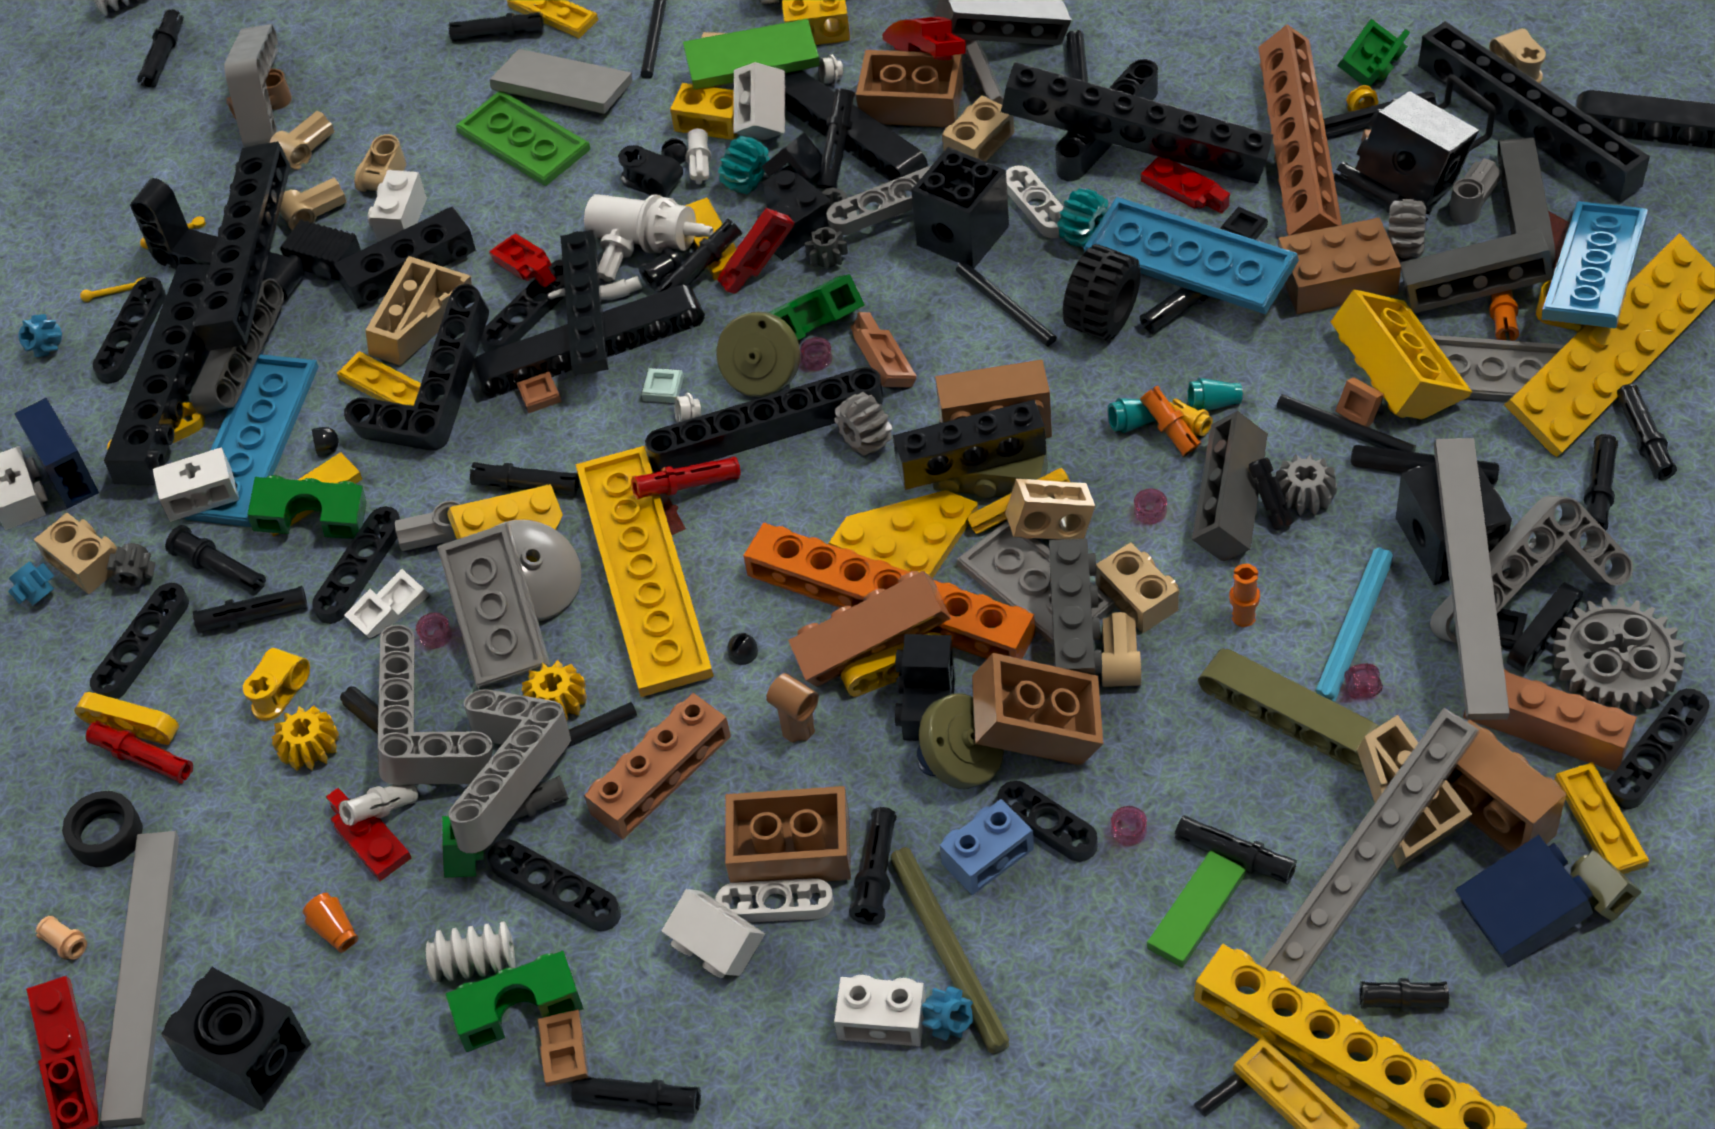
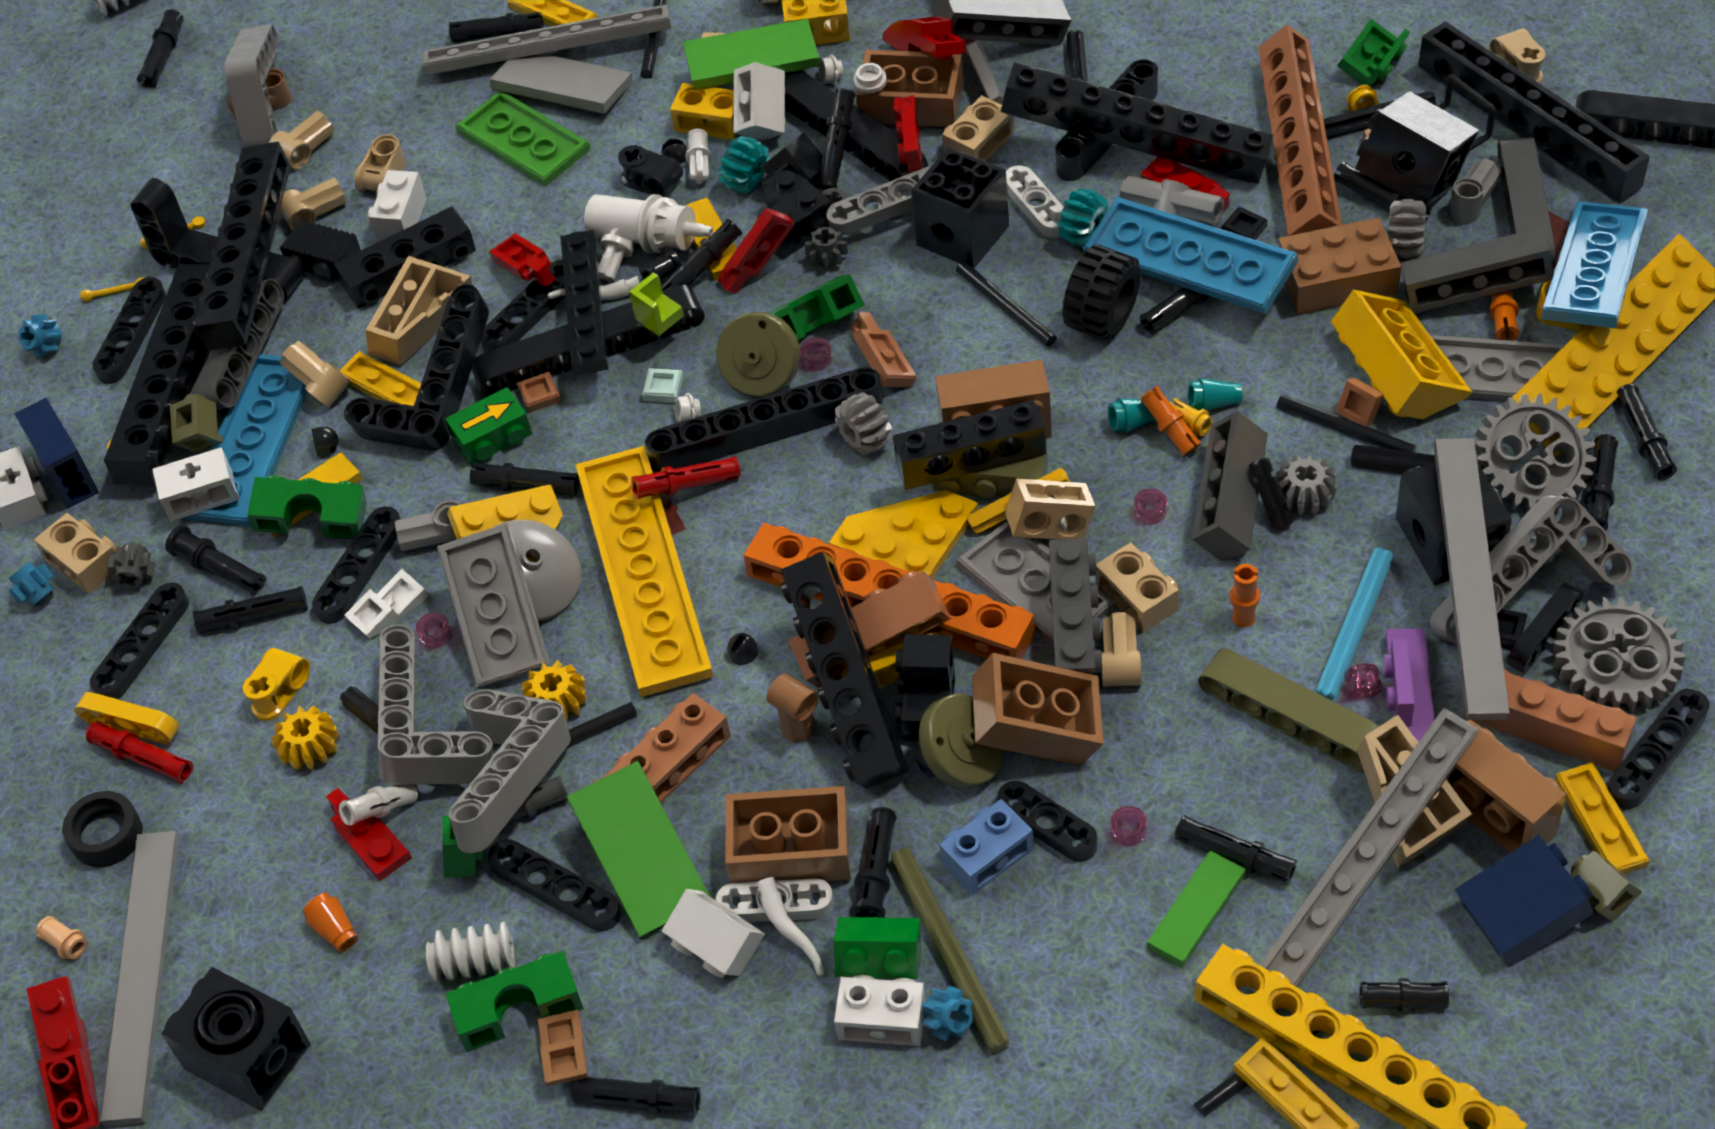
none -> olive brick [170,394,223,453]
none -> tan piece [280,341,351,408]
none -> light grey tile [422,5,671,75]
none -> green brick [445,387,532,466]
none -> bright green tile [567,761,710,939]
none -> lime panel [629,273,684,336]
none -> white animal [758,877,824,977]
none -> black brick [781,552,909,788]
none -> green brick [833,917,922,979]
none -> white plate [854,63,887,93]
none -> red hinge [893,95,923,174]
none -> light grey piece [1119,175,1224,227]
none -> medium lavender bracket [1383,628,1435,742]
none -> light grey gear [1474,394,1596,513]

